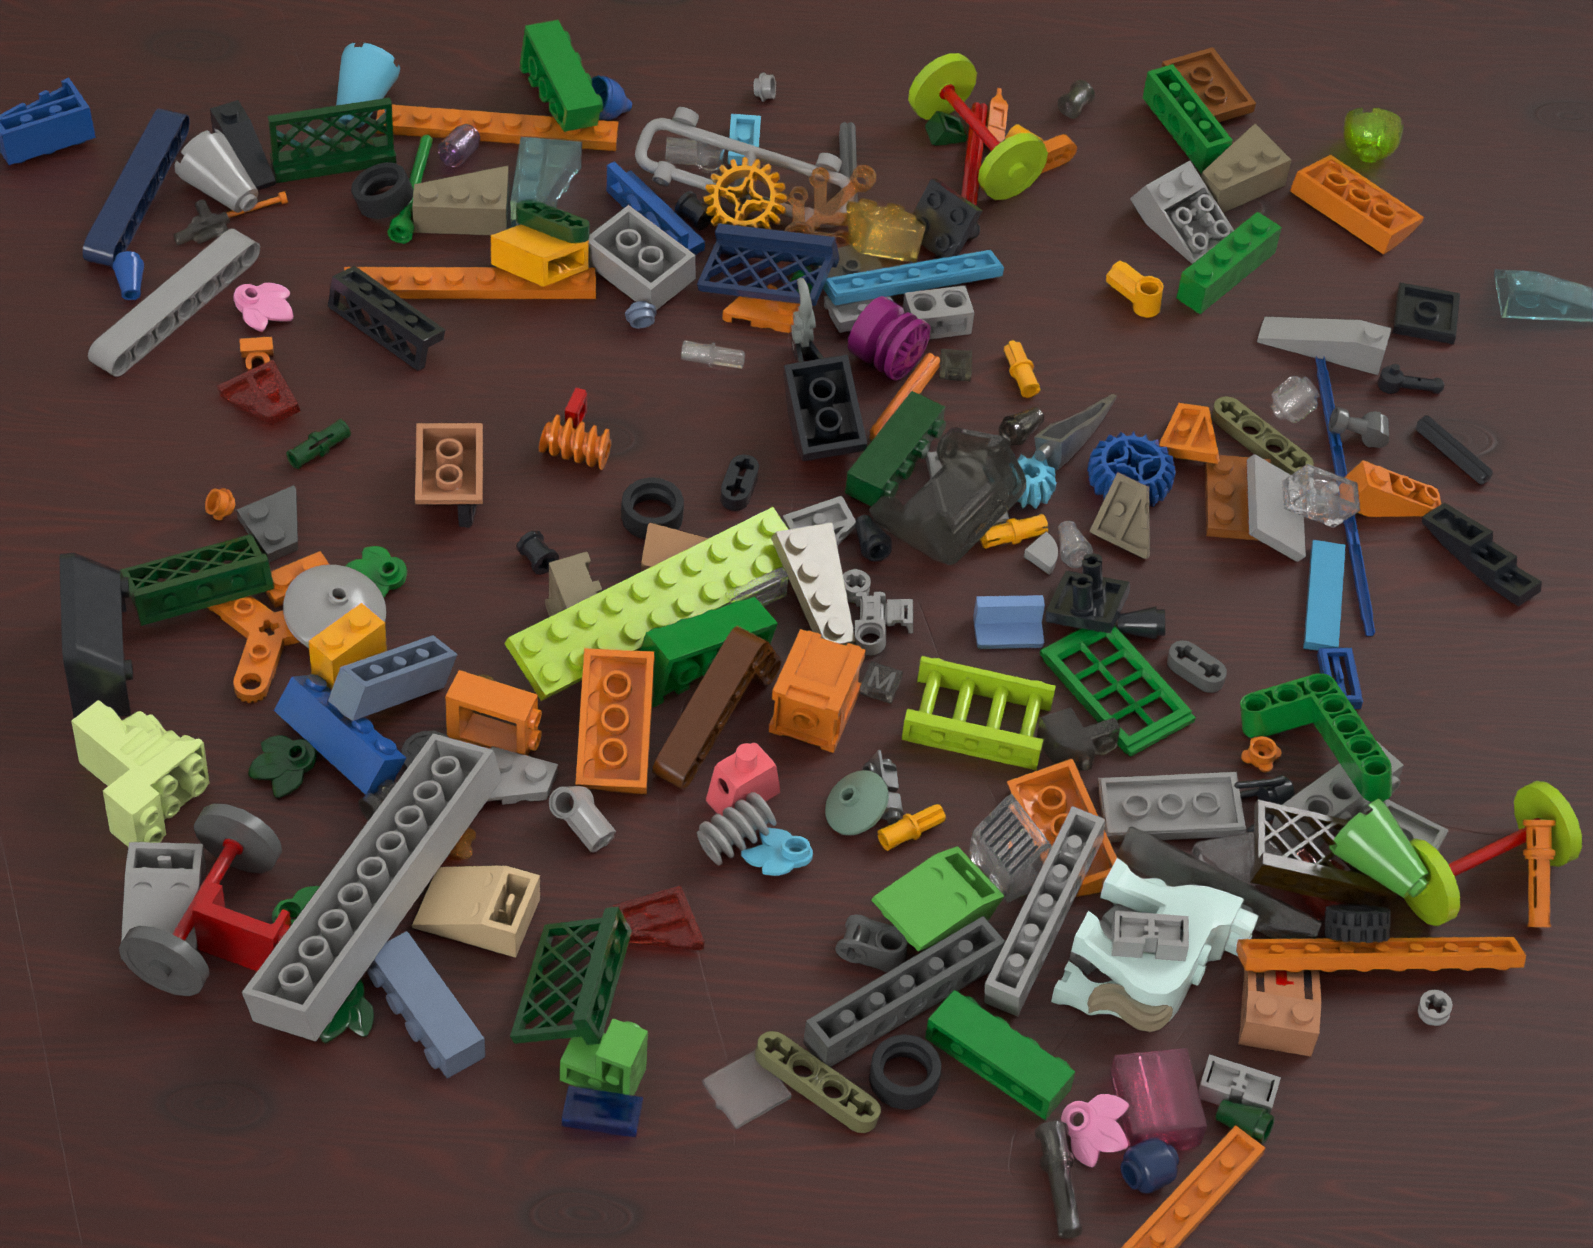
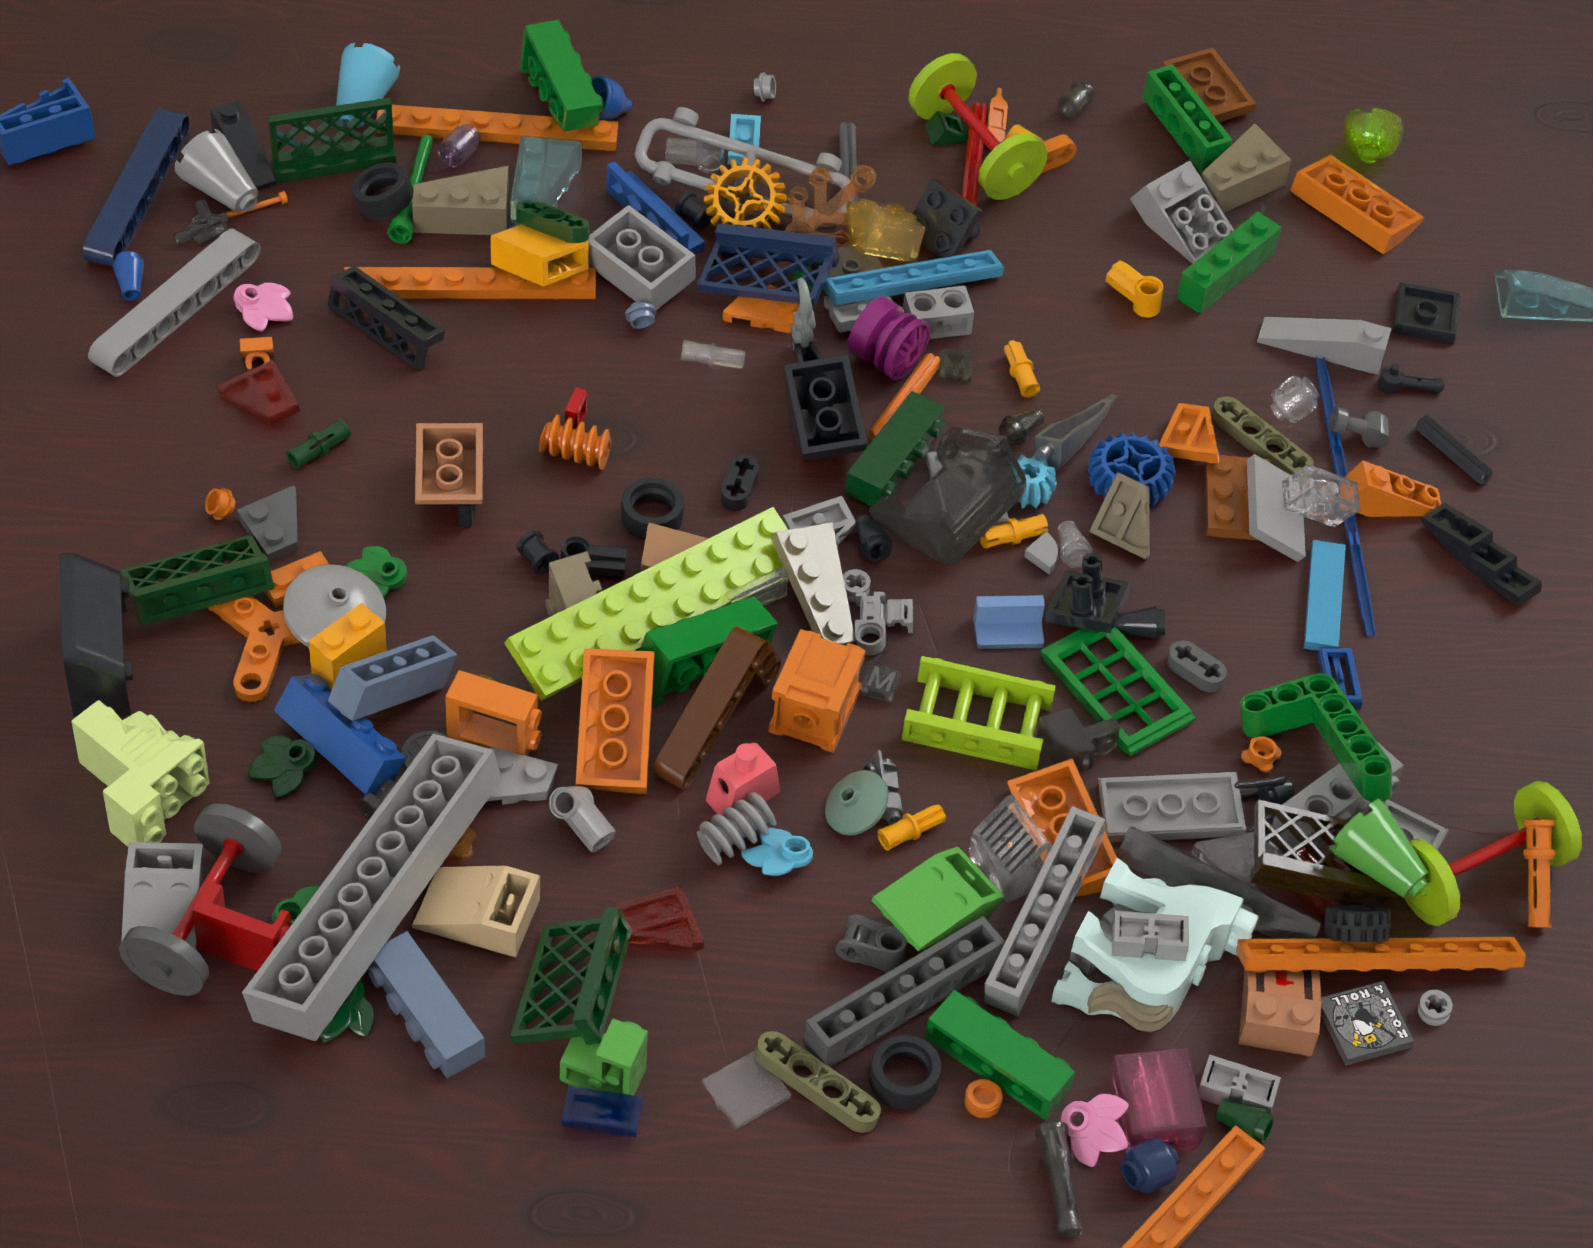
none -> black piece [560,536,627,577]
none -> orange tile [964,1079,1003,1118]
none -> tile [1321,981,1414,1066]

